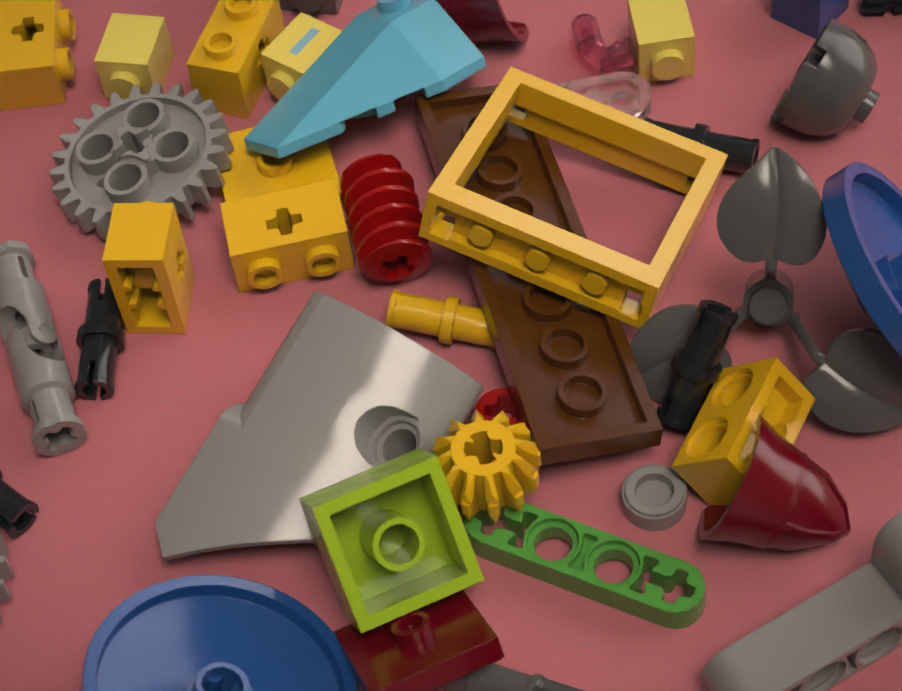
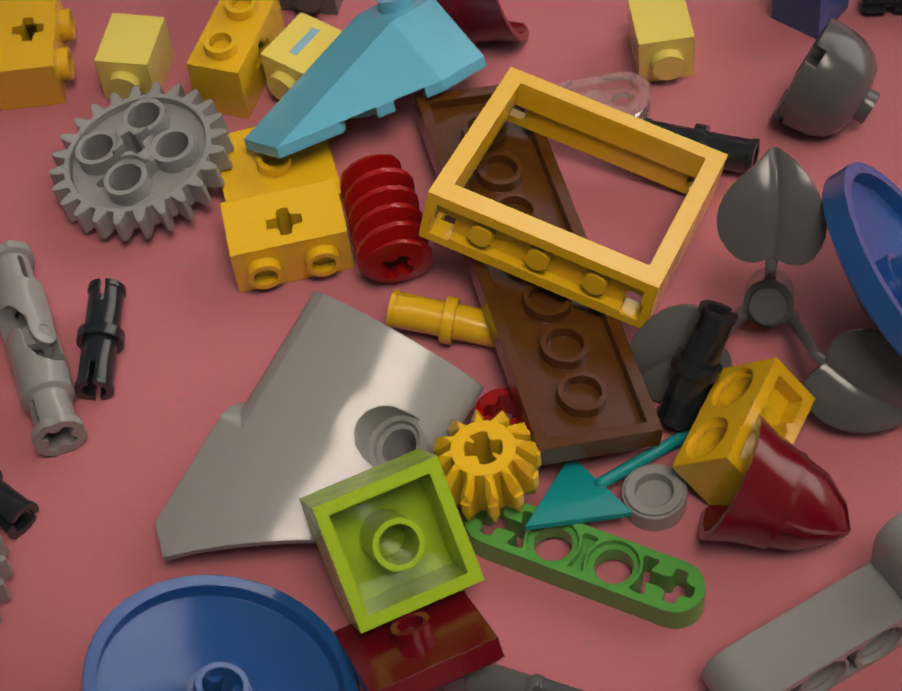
yellow brick [102,201,196,334] -> none
clear pink arm [571,14,635,77] -> none
none -> teal piece [525,430,690,531]

